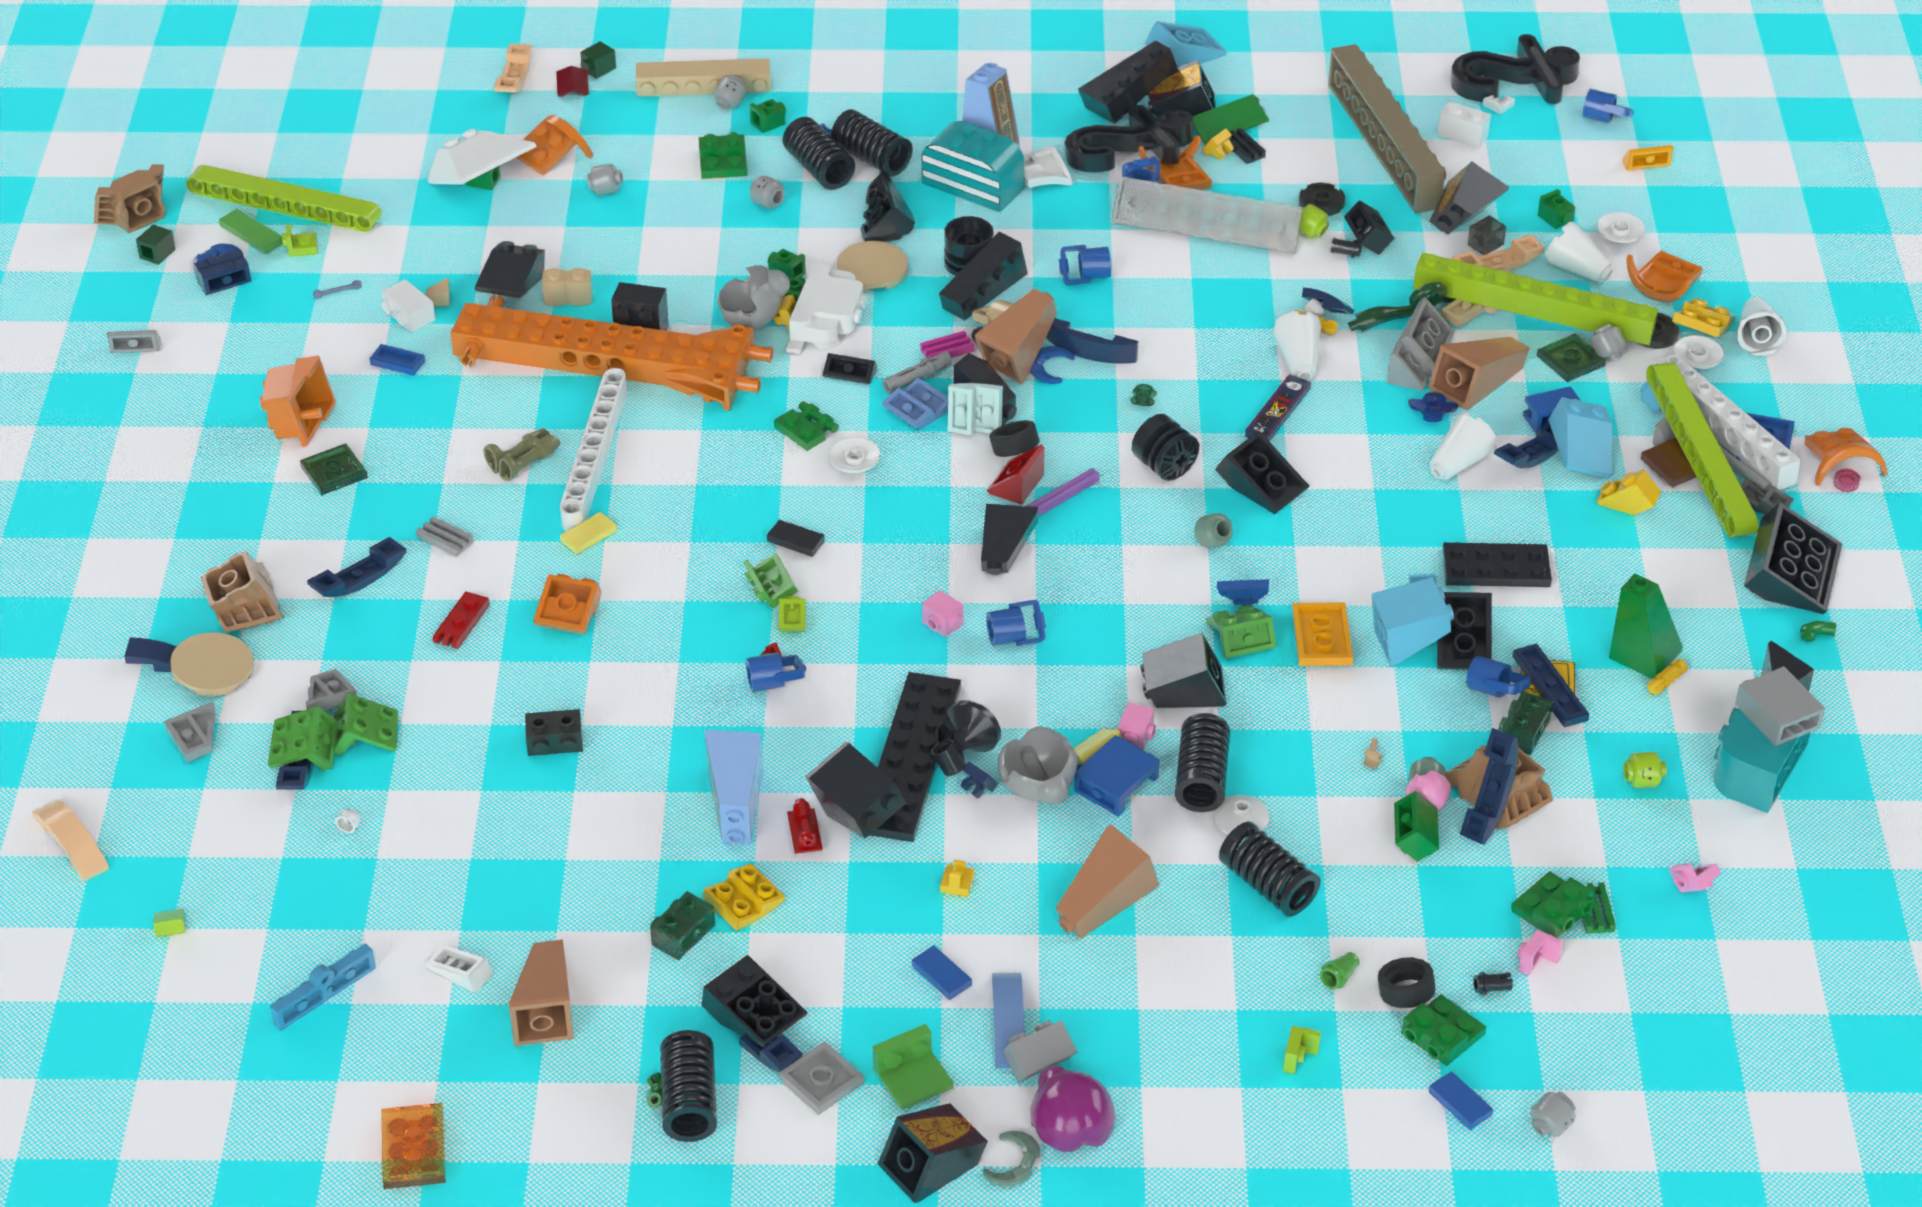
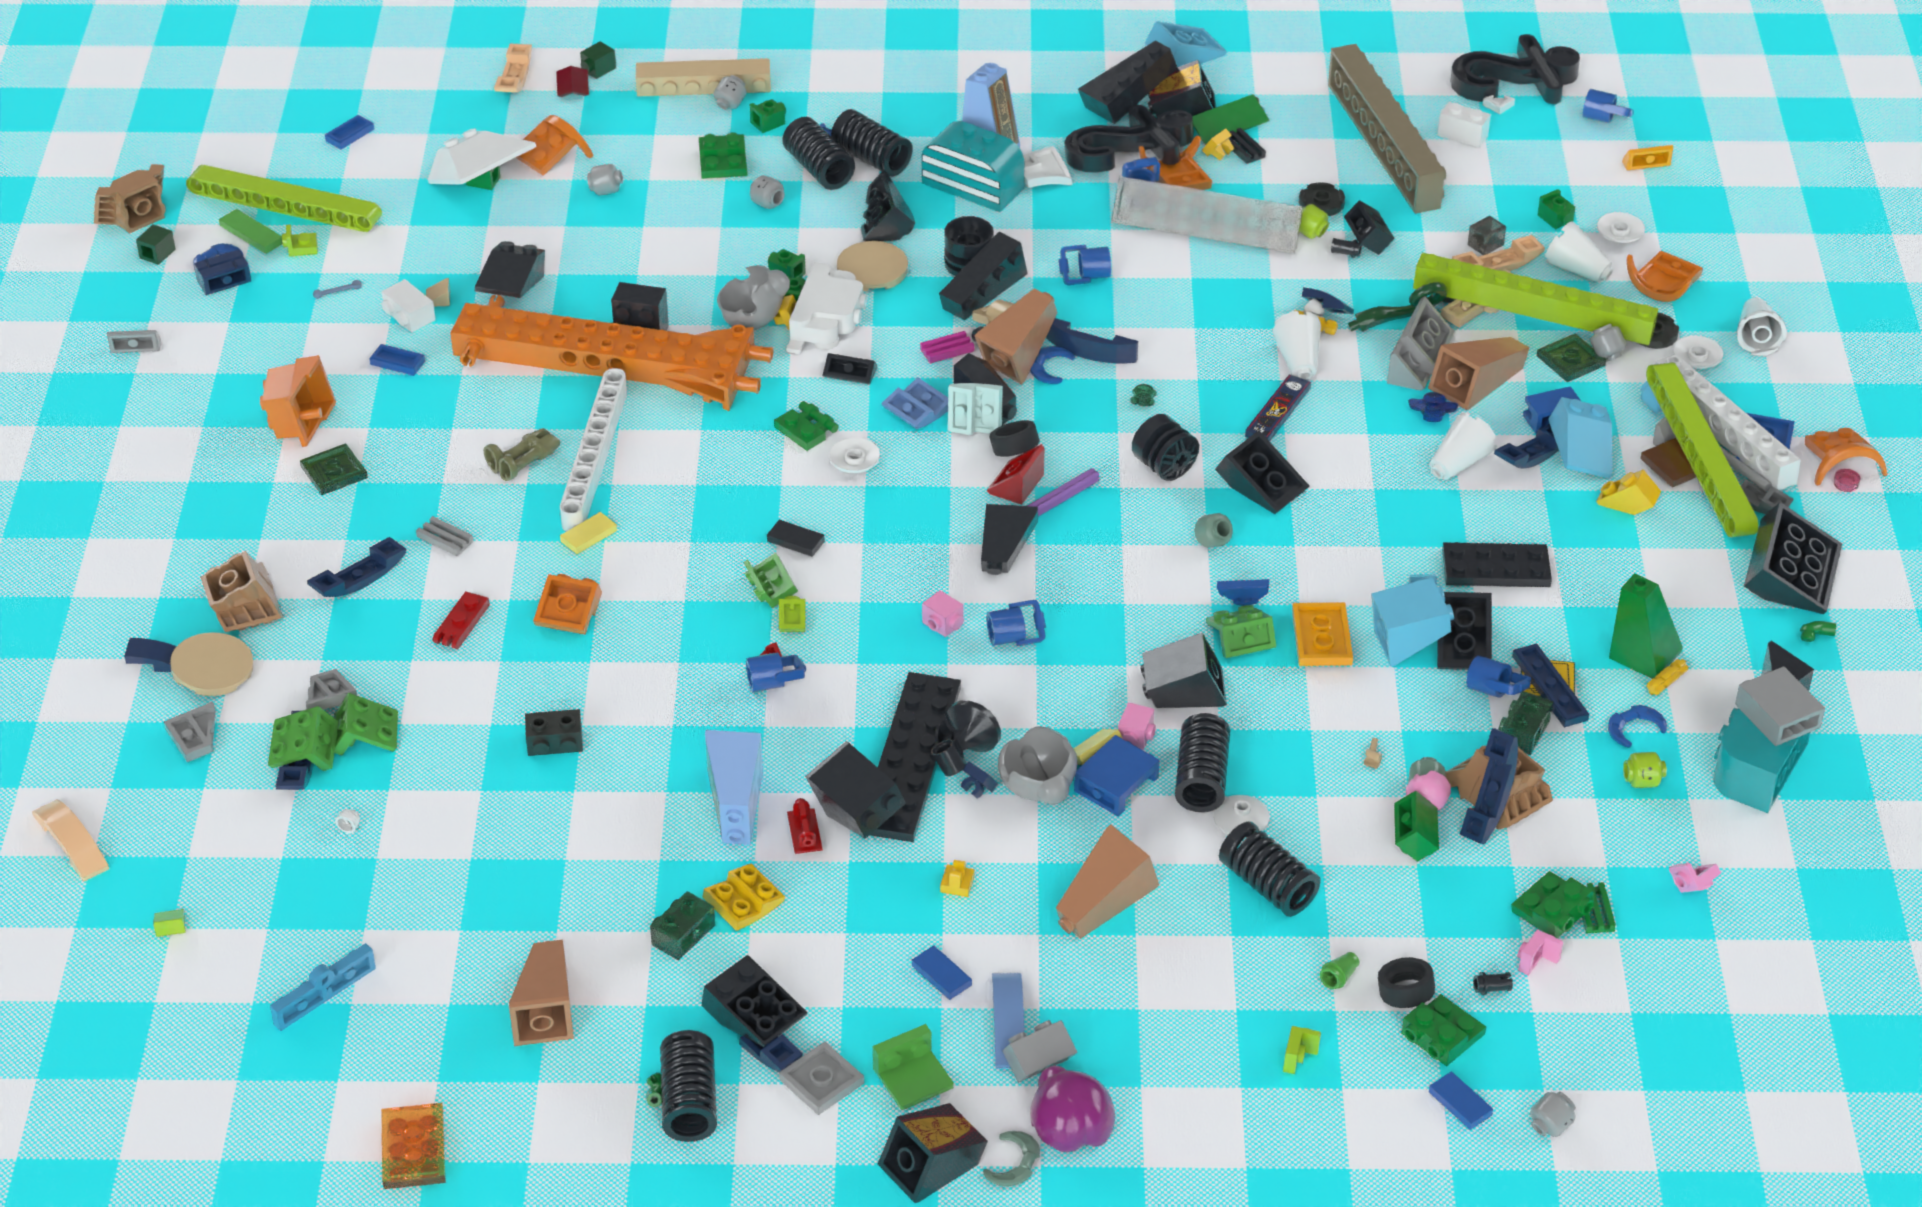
white slope [426,945,493,992] -> none
tan brick [542,268,593,306] -> none
light grey pin [882,351,952,394] -> none
slope [1429,161,1509,235] -> none
yellow slope [1672,298,1736,337] -> none
none -> blue tile [325,115,375,150]
none -> blue piece [1608,705,1667,748]

